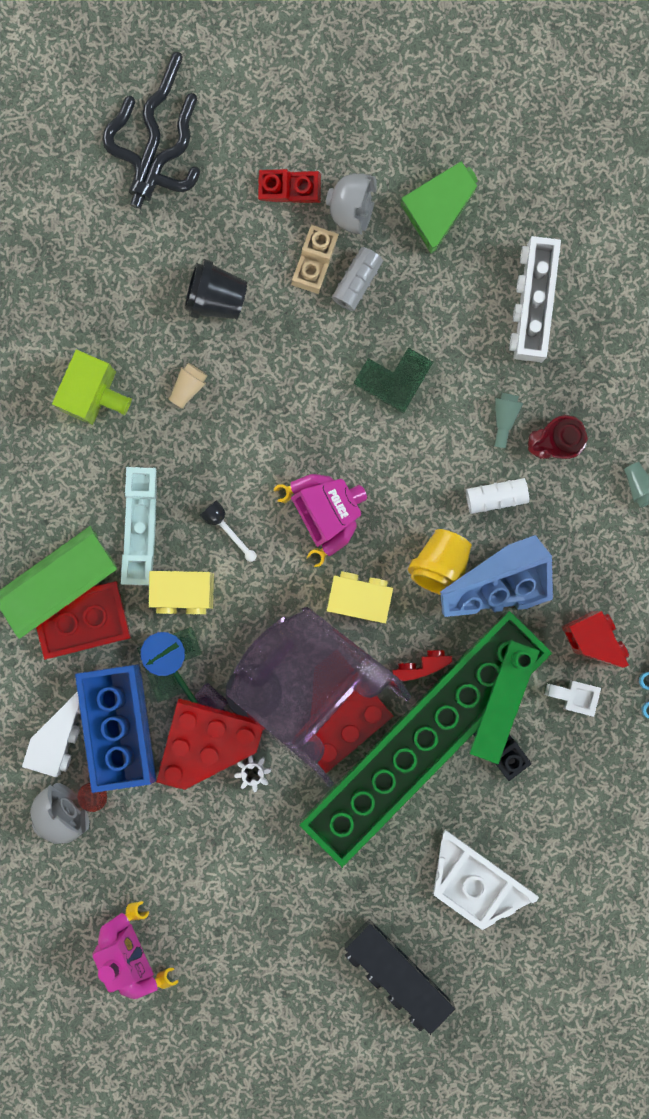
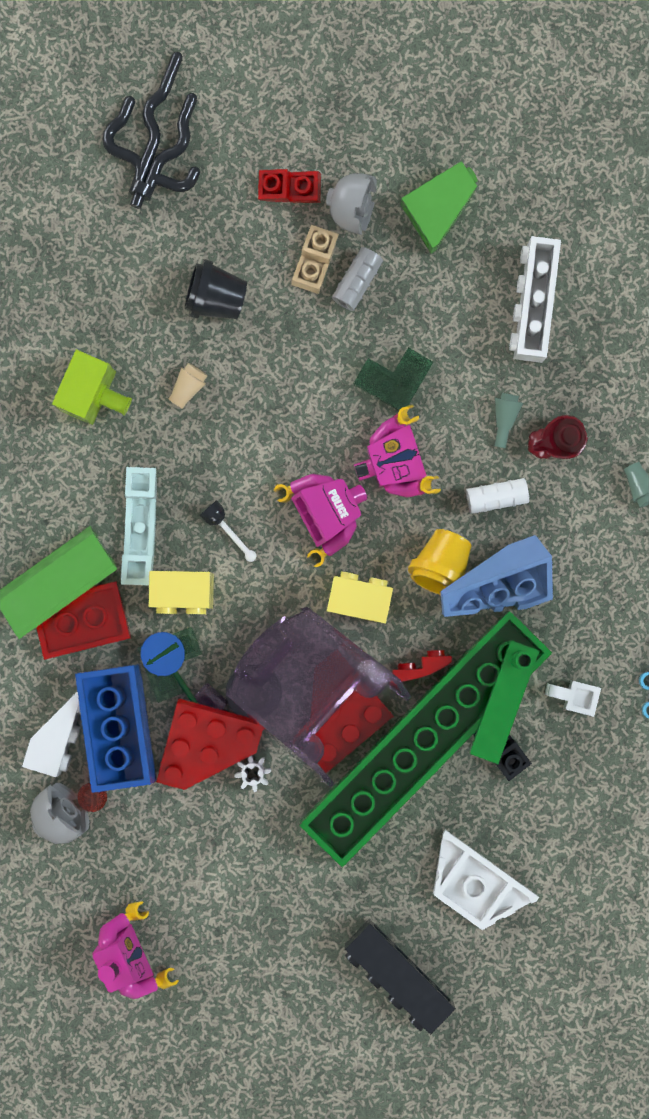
red slope [561,611,629,668] -> none
none -> dark pink torso [354,405,441,498]

